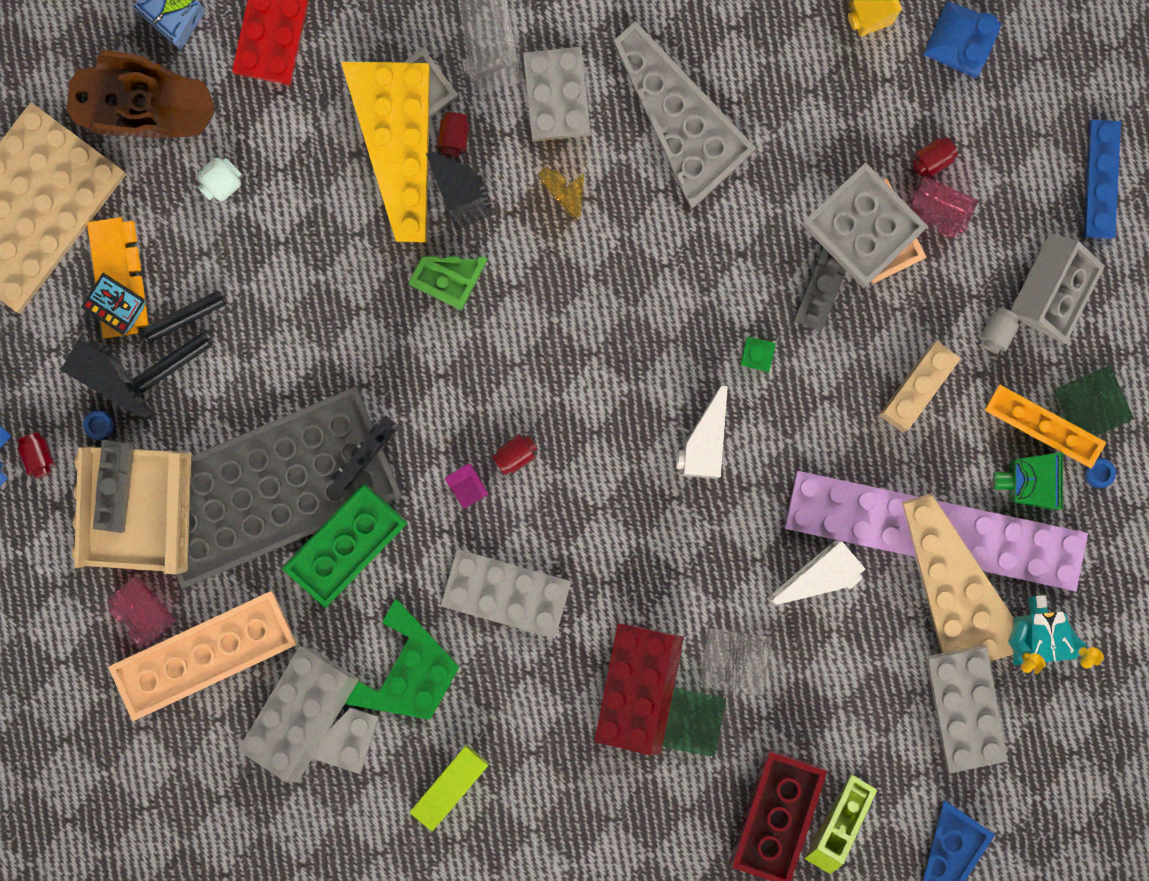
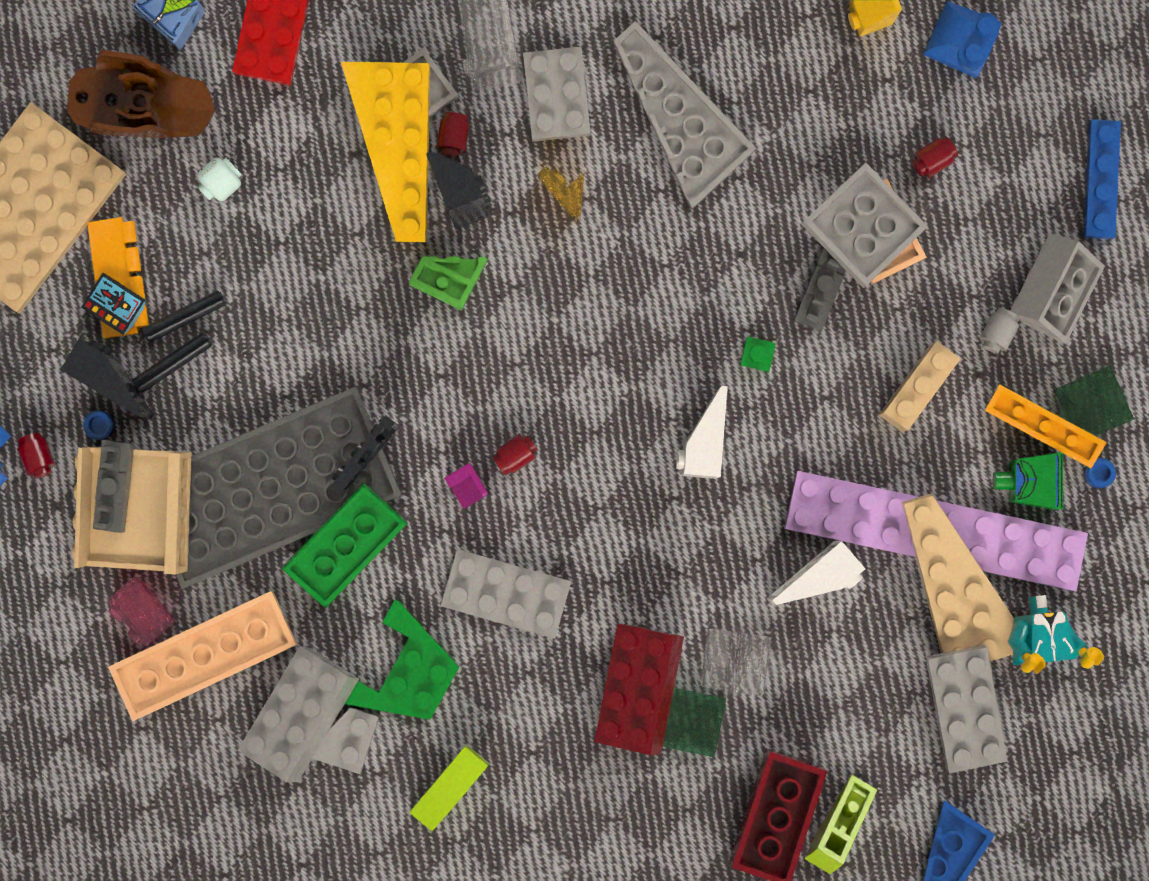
clear pink brick [909,177,978,237] -> none

